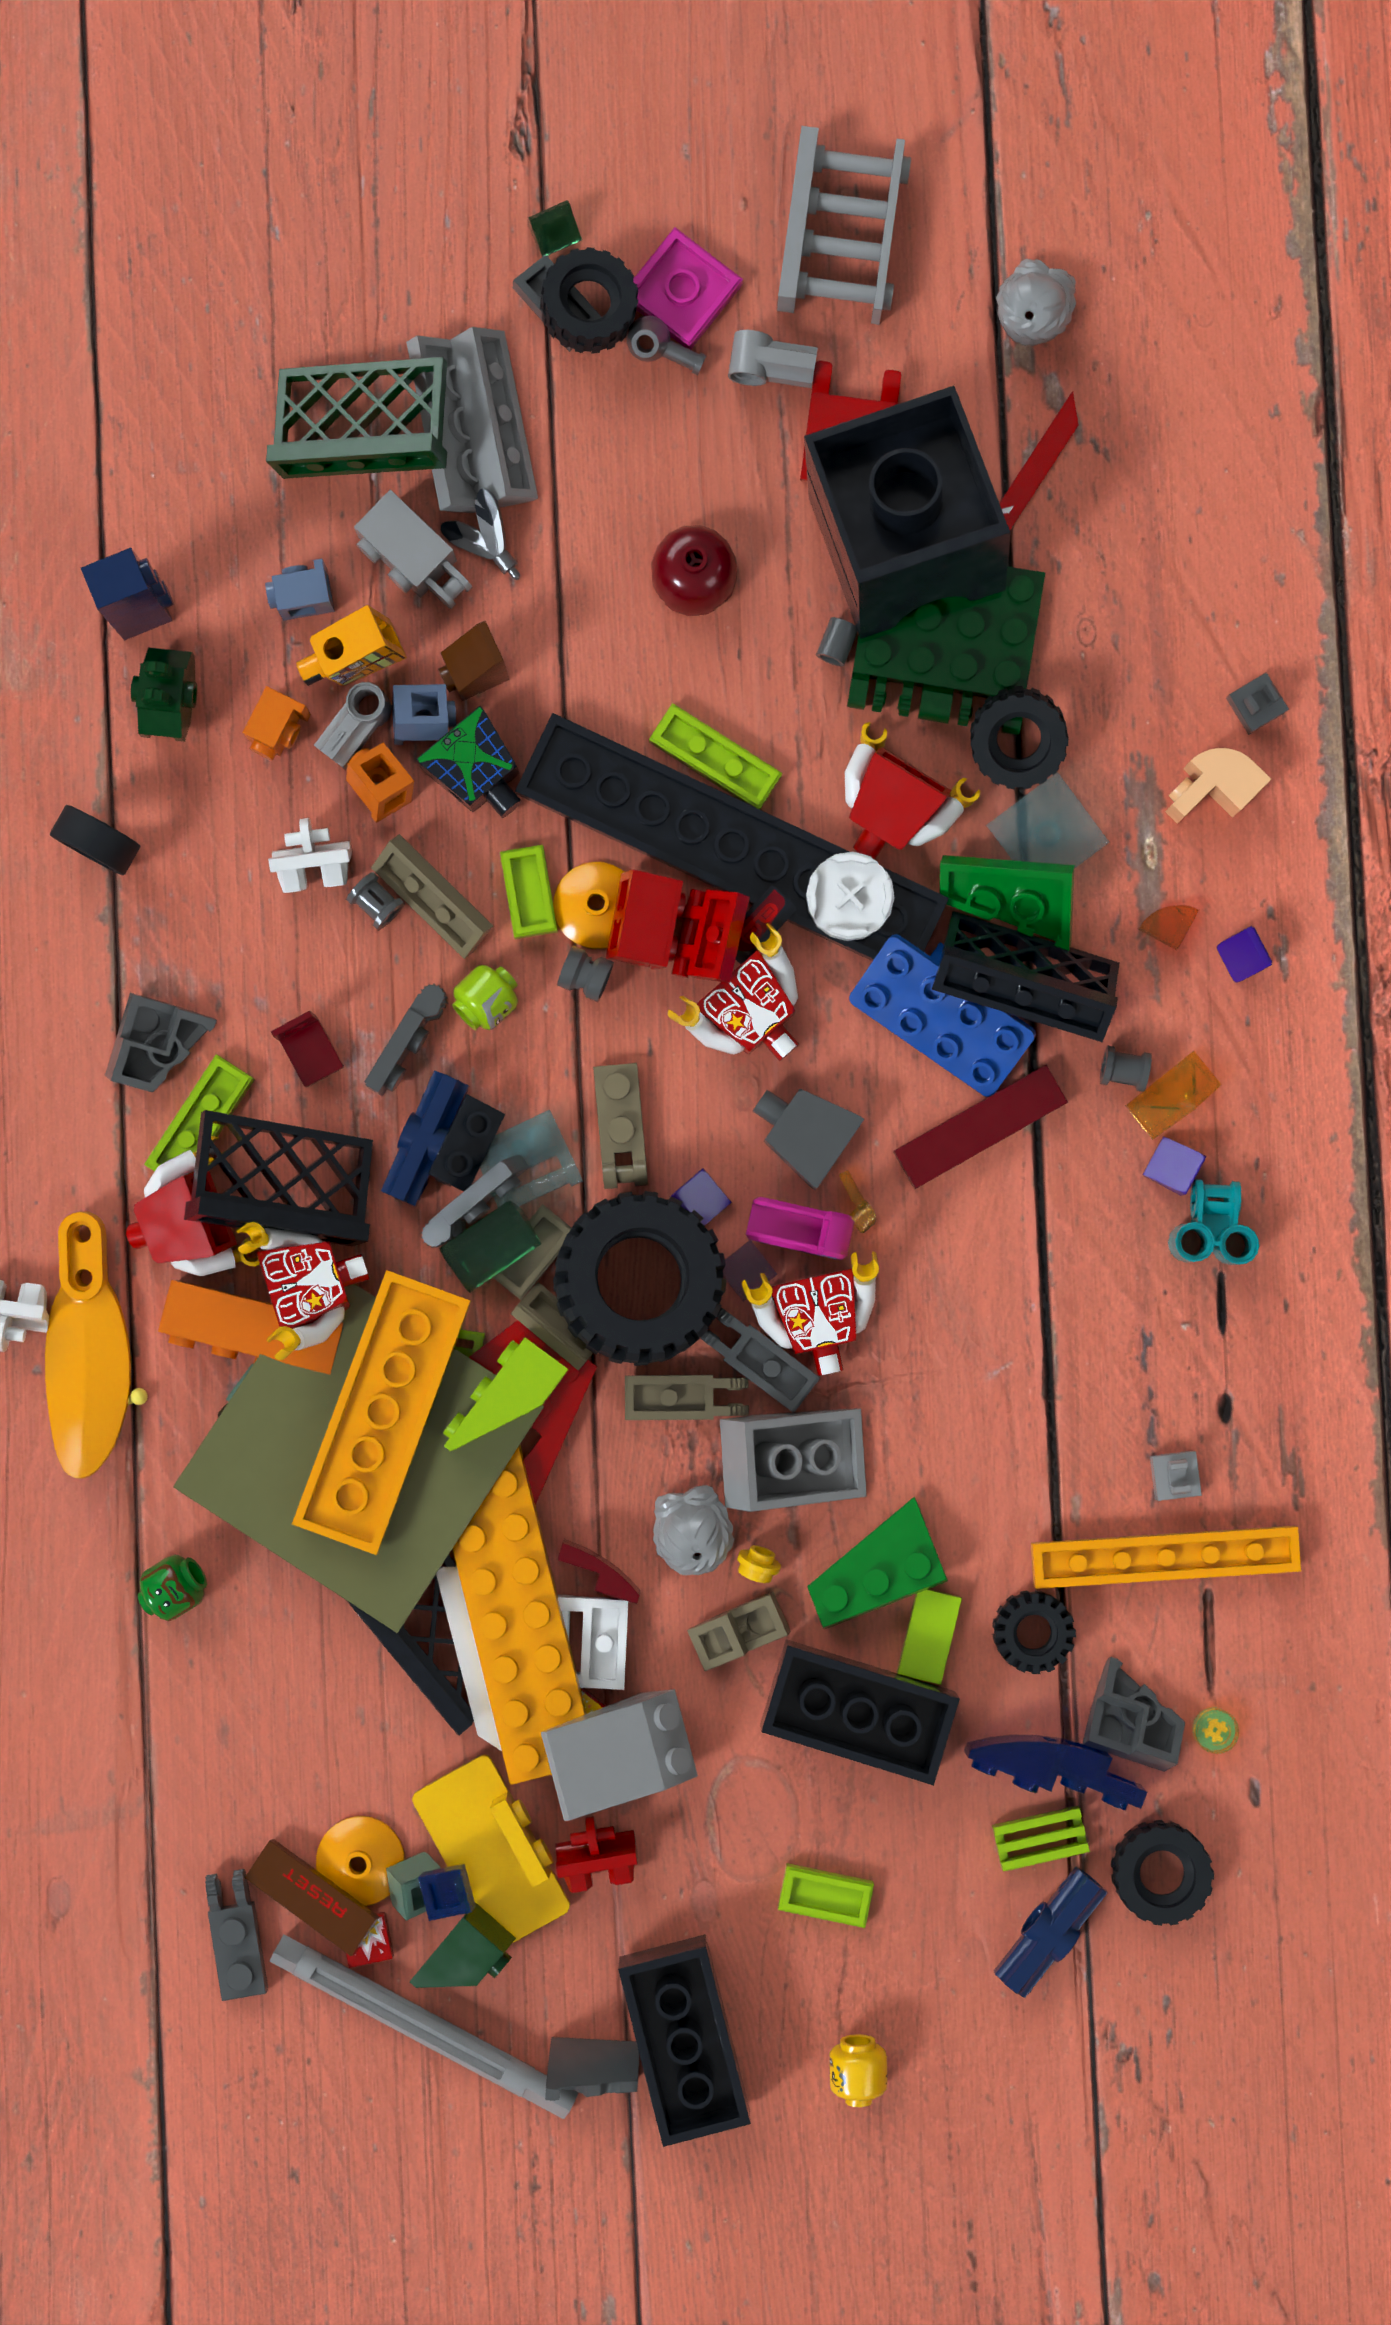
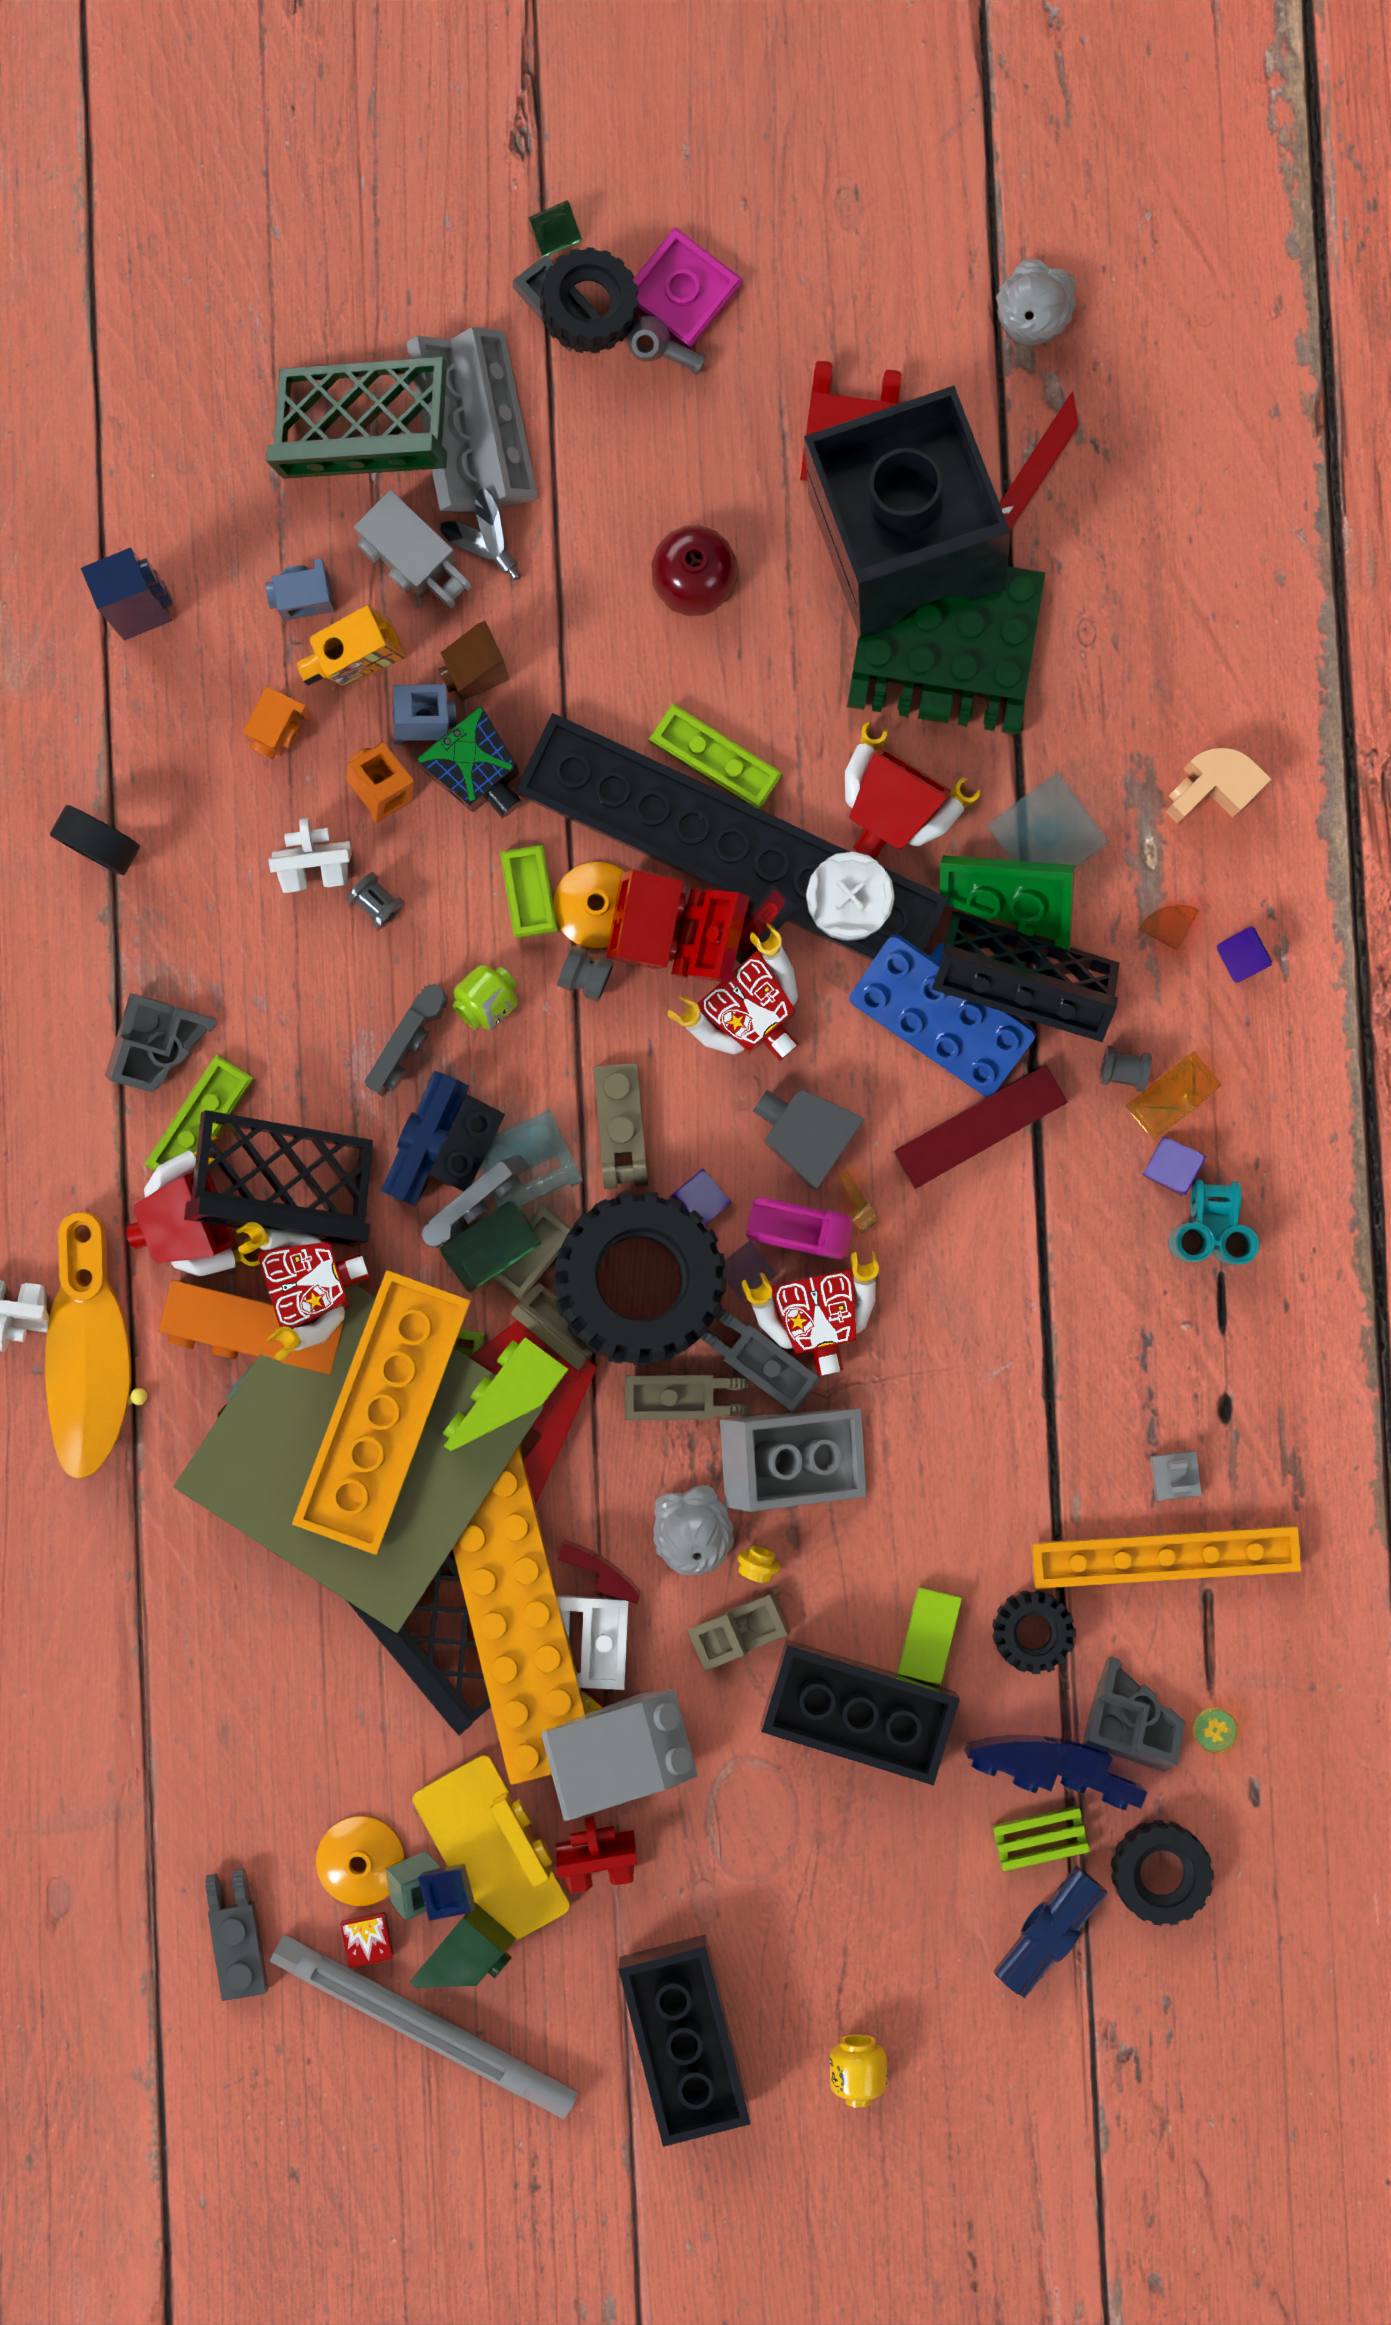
dark green hinge [131,647,198,742] -> none
green head [138,1554,207,1621] -> none
reddish brown tile [245,1839,380,1956] -> none
dark red bracket [271,1011,344,1087] -> none
light grey piece [314,682,392,770] -> none
dark tan plate [371,834,493,959] -> none
white sticker [436,1567,502,1751] -> none
dark grey slope [545,2037,639,2101] -> none
light grey piece [728,330,818,388] -> none
light grey fence [777,126,911,325] -> none
lime tile [778,1863,874,1928] -> none
green wing [807,1497,948,1629] -> none
dark grey hinge [816,617,858,666] -> none
black tyre [970,686,1068,790] -> none
dark grey tile [1226,672,1289,735] -> none

